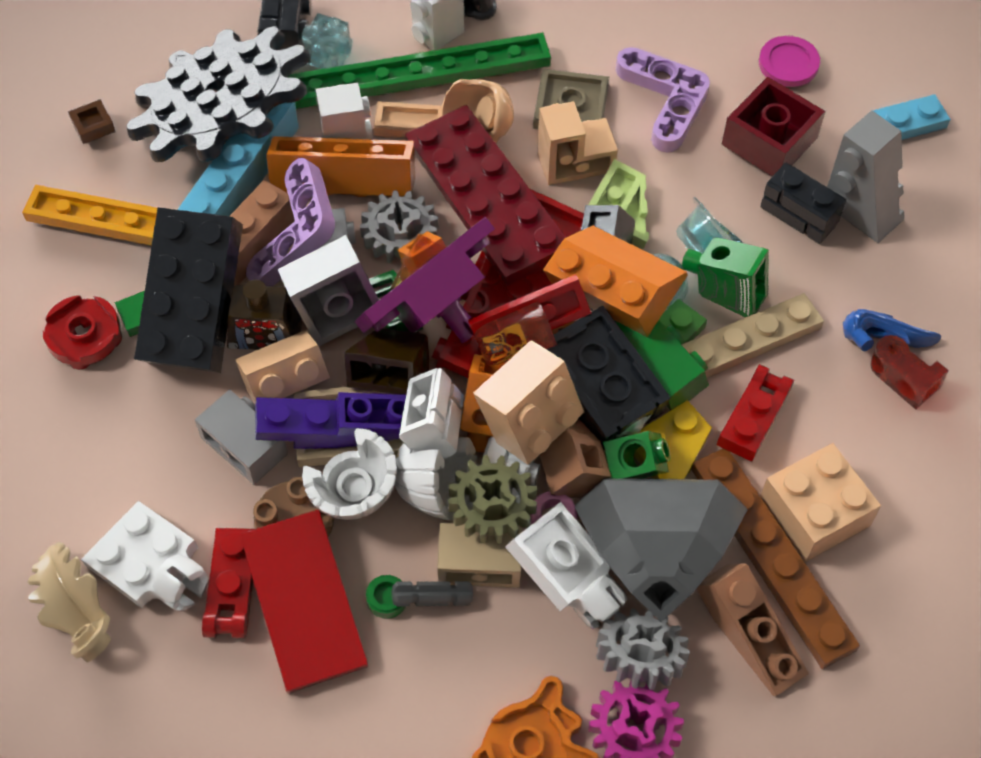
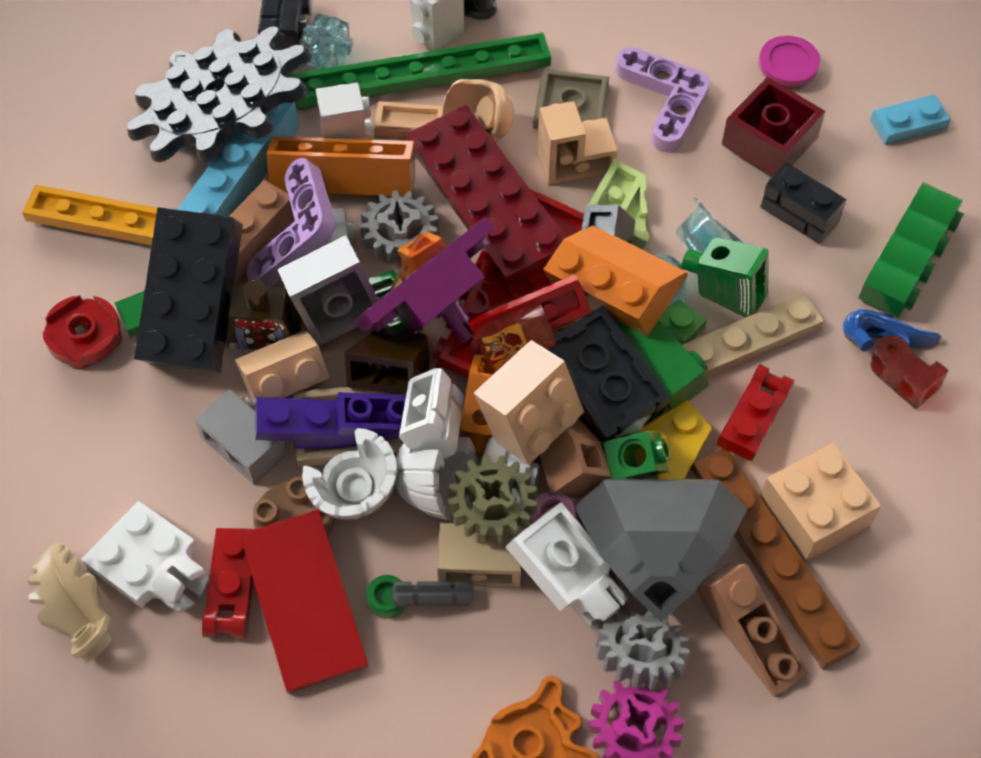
reddish brown plate [68,99,116,144] -> none
light grey wedge [827,110,904,243] -> none
none -> green brick [858,182,965,318]

